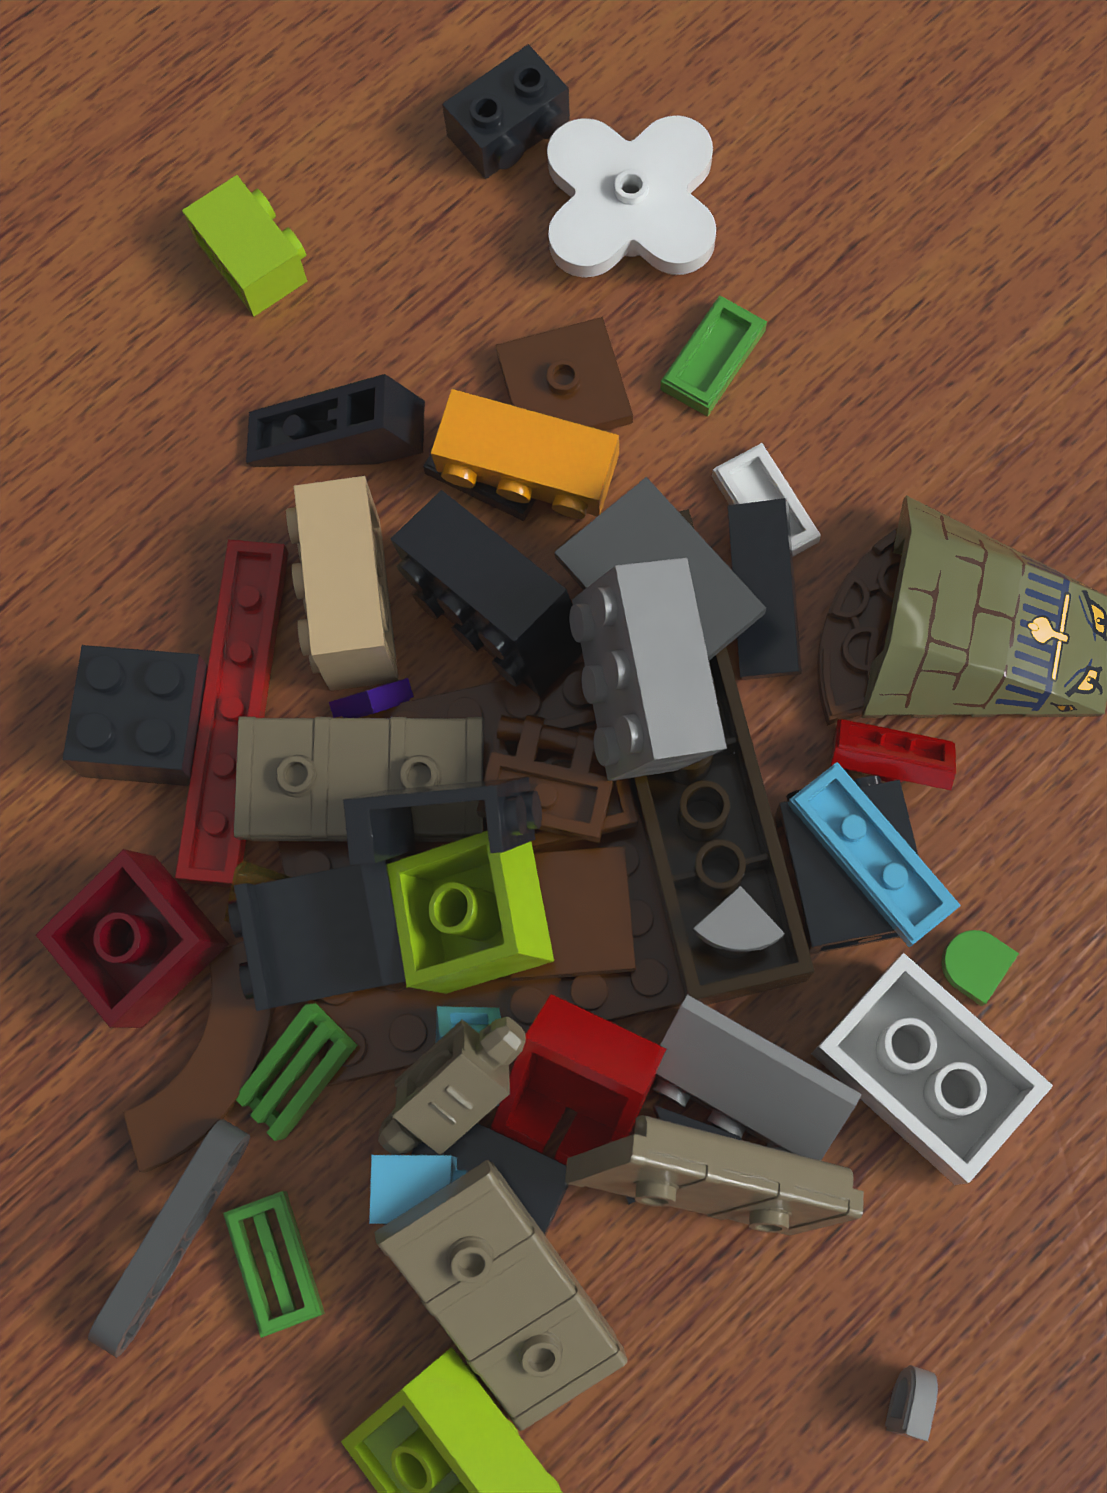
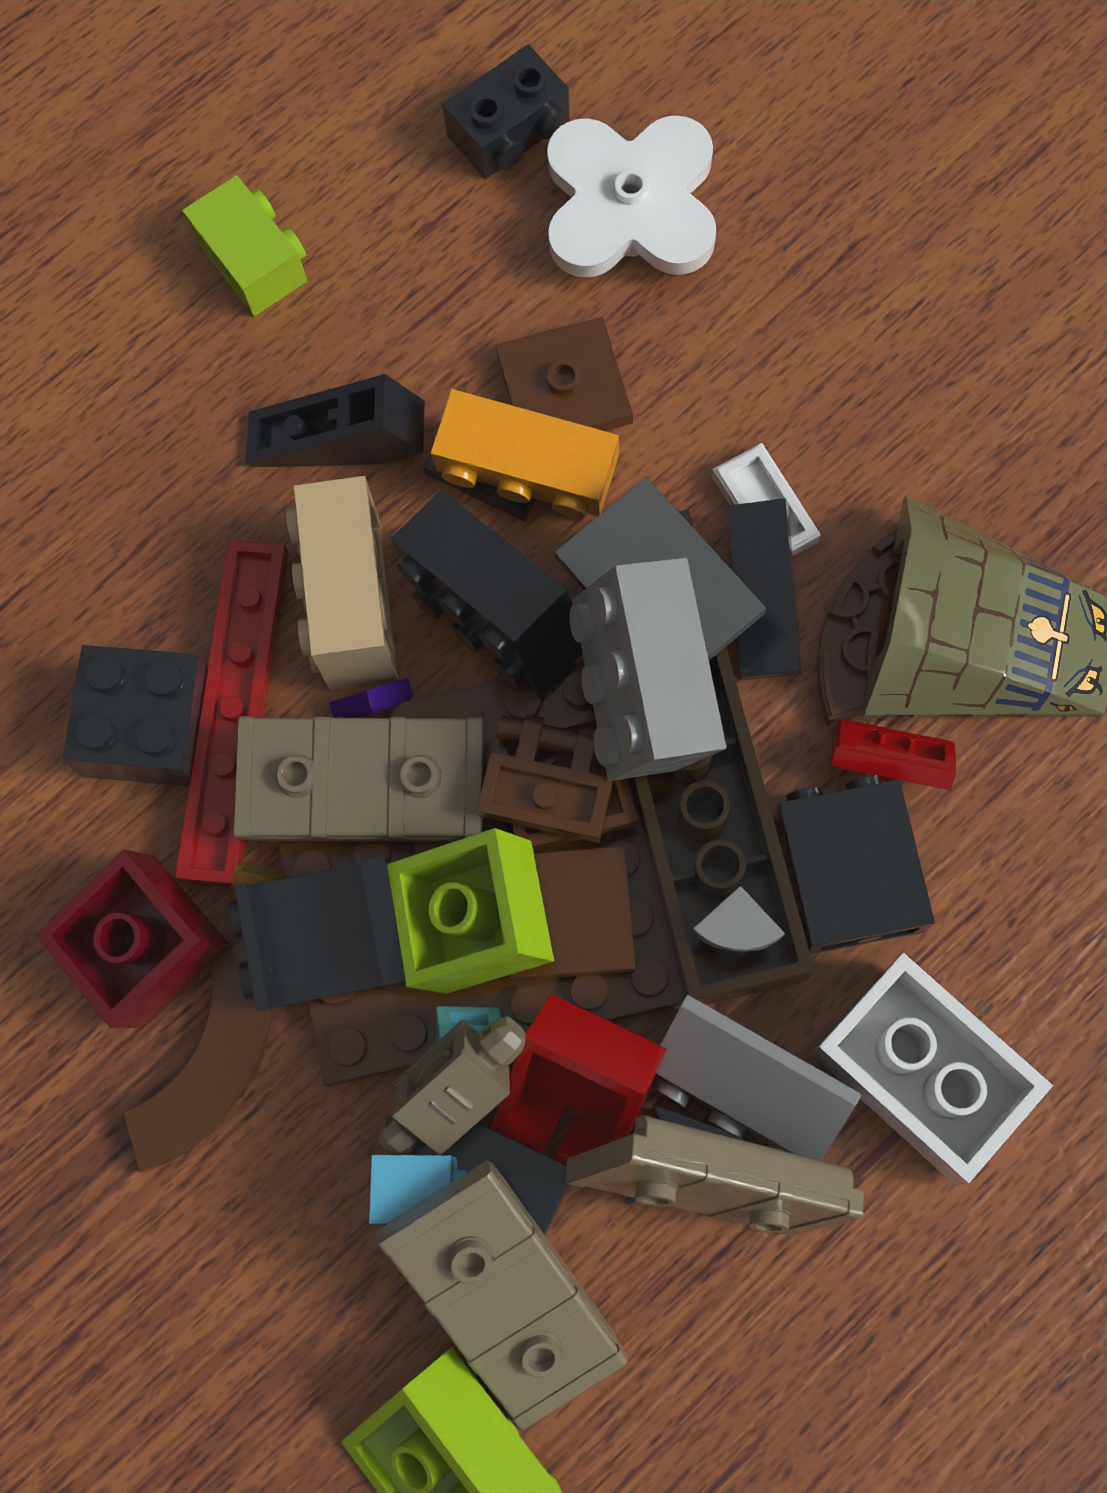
dark grey beam [88,1119,250,1358] -> none
bright green tile [223,1191,325,1338] -> none
bright green tile [236,1003,357,1141] -> none
black panel [343,777,542,865] -> none
bright green tile [660,295,767,417] -> none
medium azure tile [788,762,961,948] -> none
light grey tile [885,1365,938,1441] -> none
bright green tile [941,930,1019,1006] -> none

